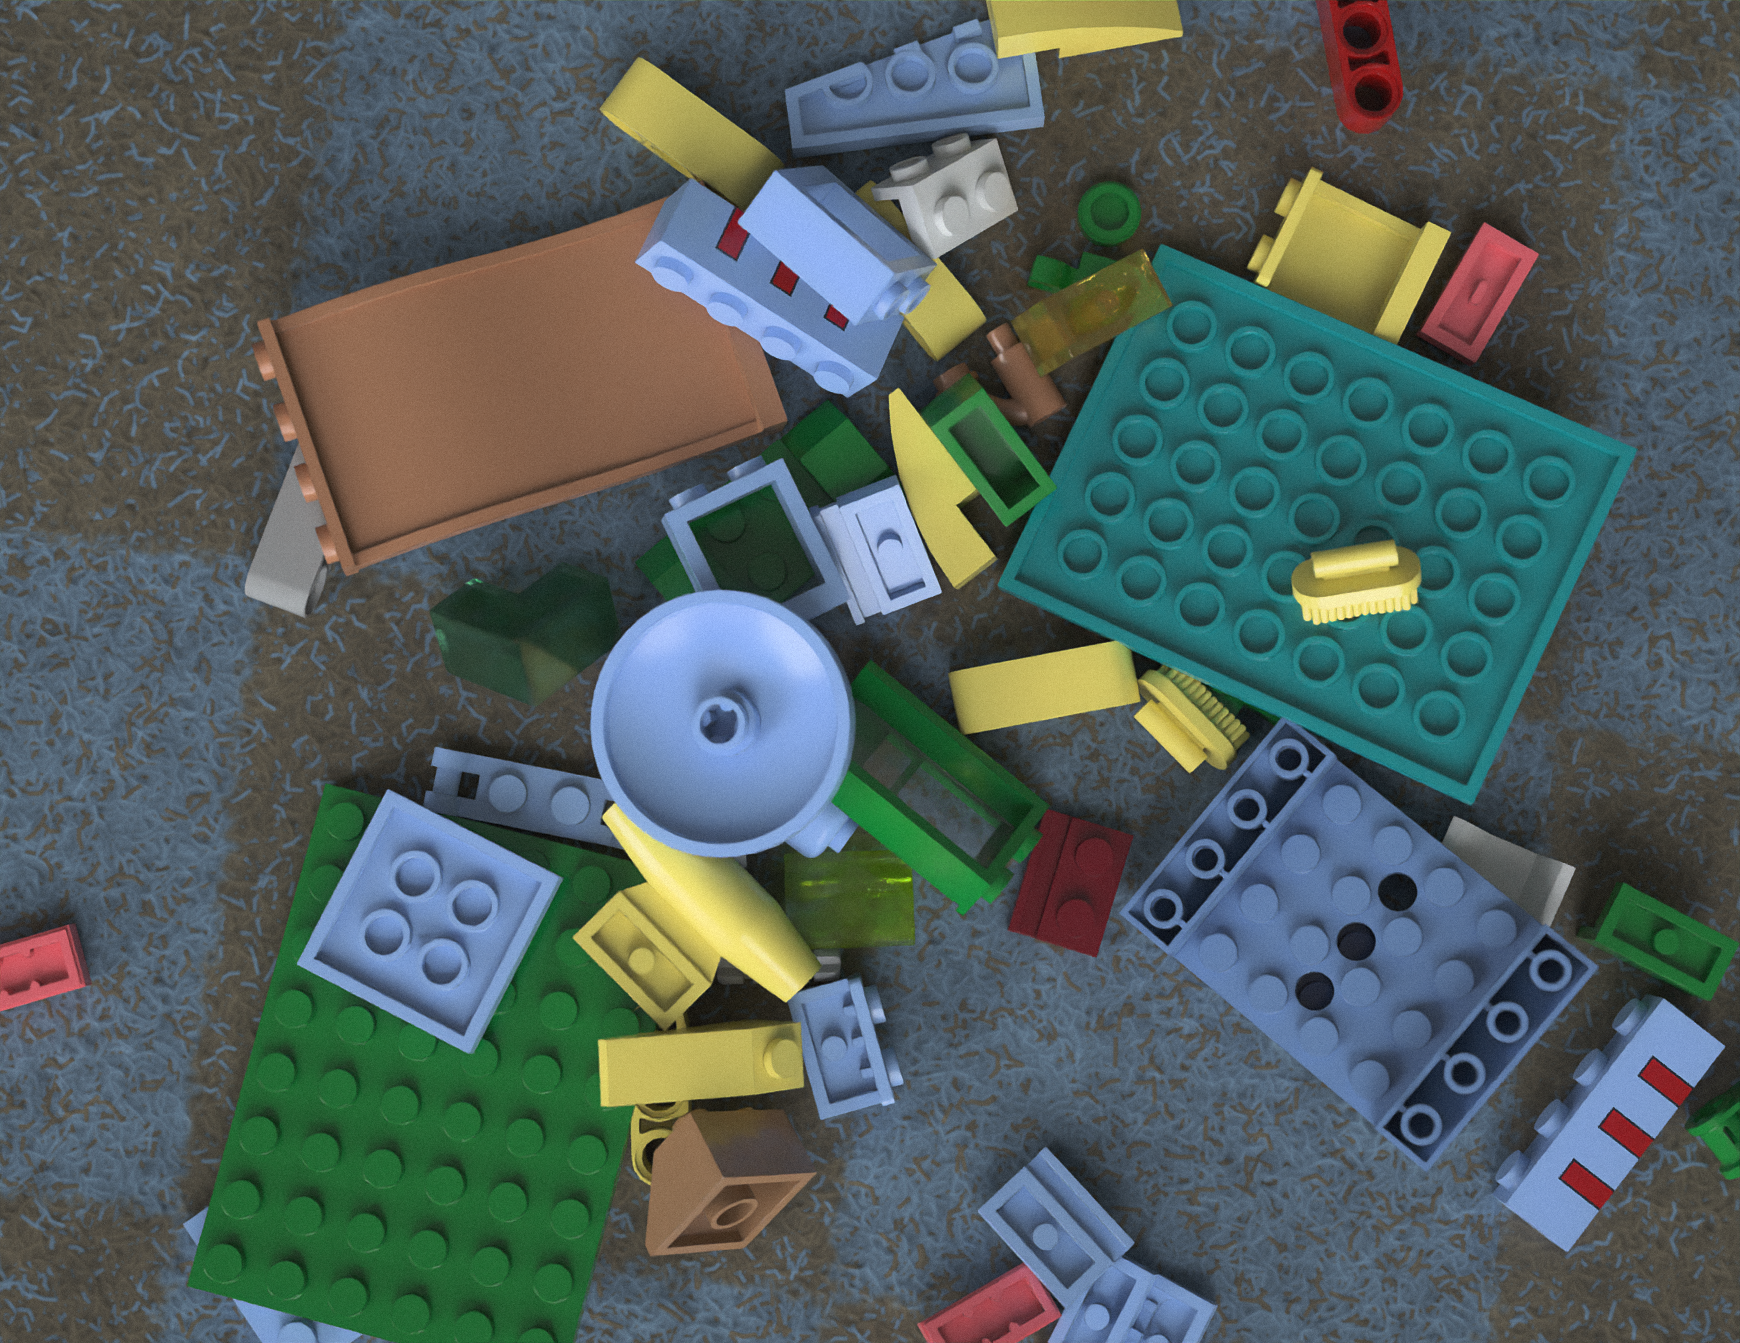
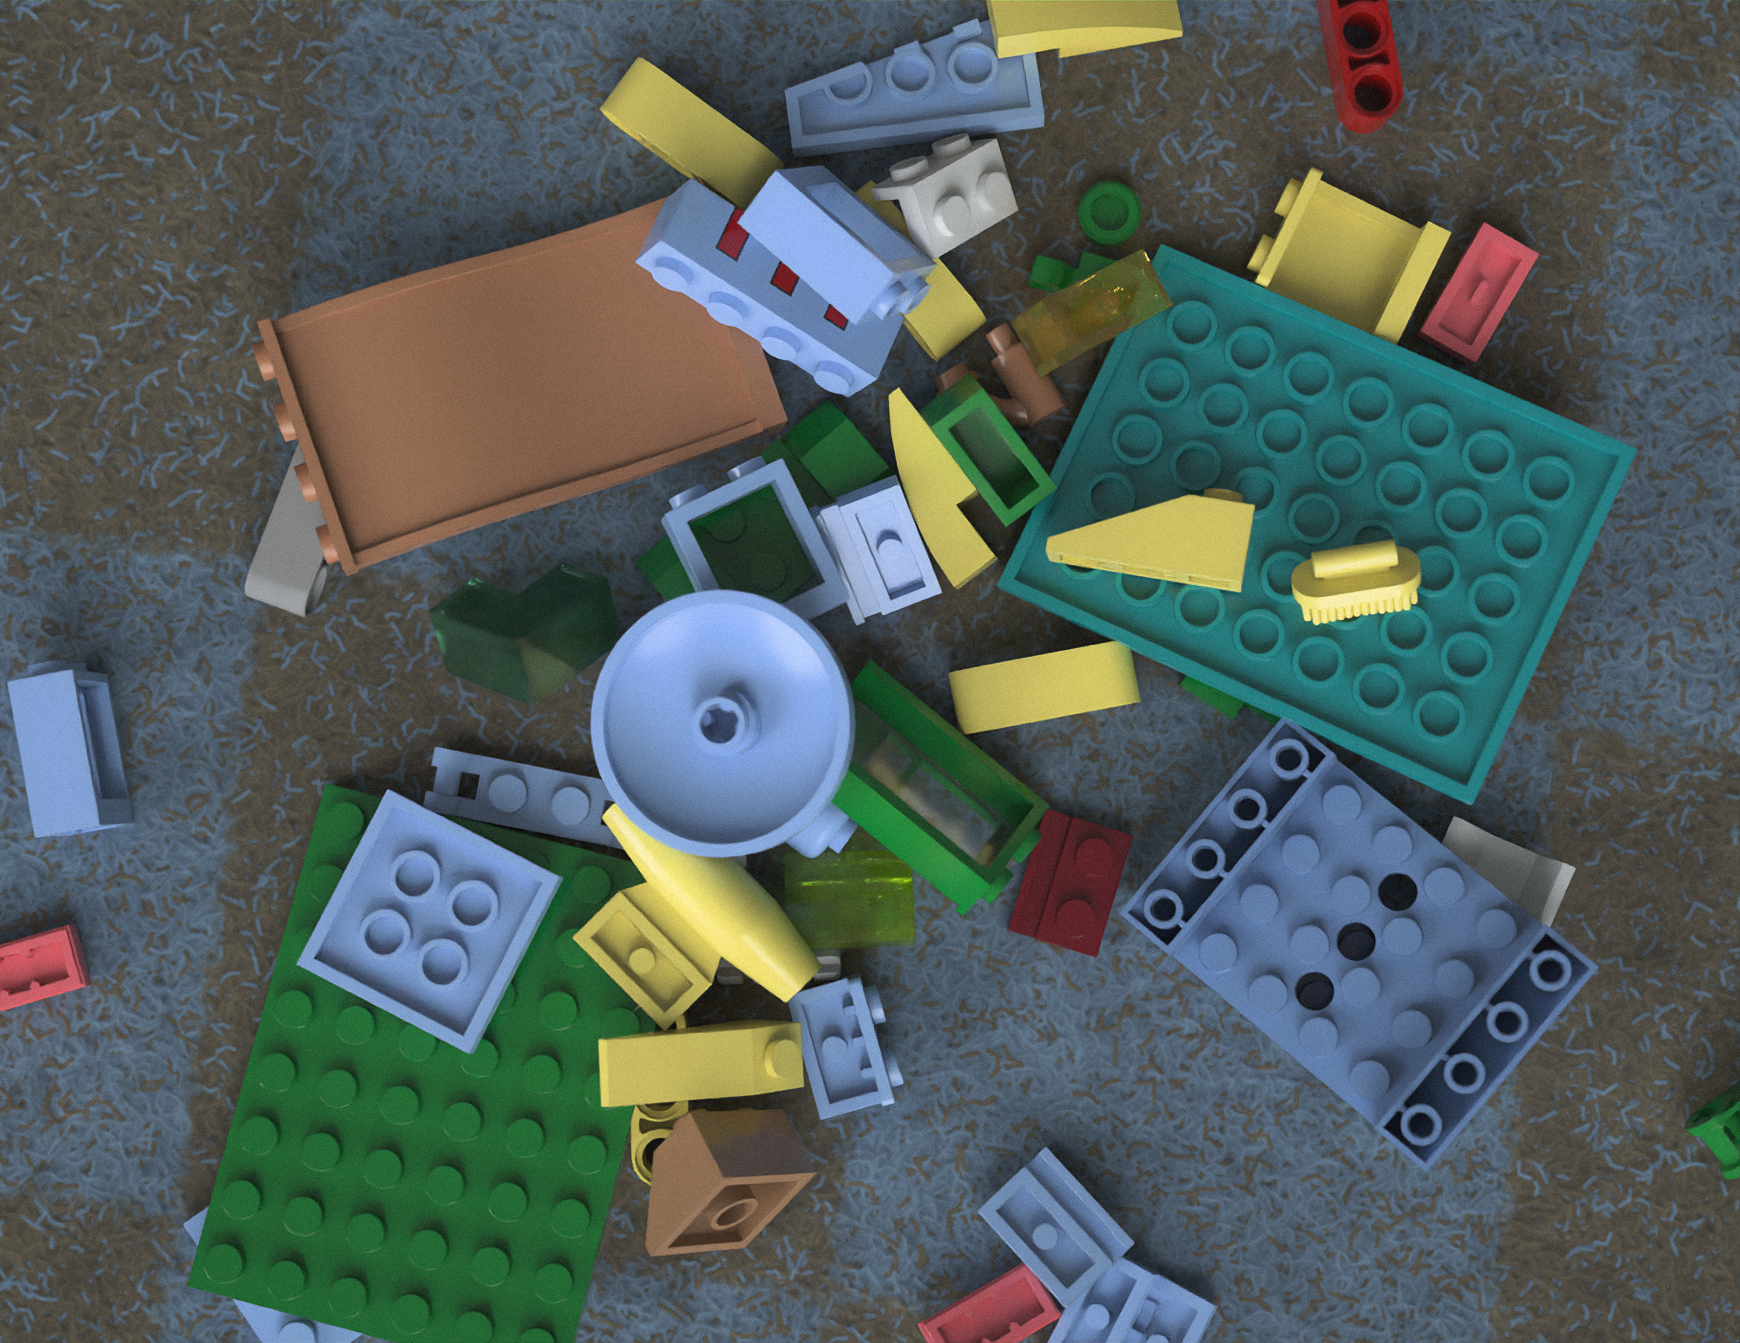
light yellow piece [1133,664,1250,773] -> none
light blue brick [1492,994,1725,1252] -> none
green panel [1576,882,1740,1001] -> none
none -> light blue window [7,660,134,838]
none -> light yellow slope [1046,488,1255,593]

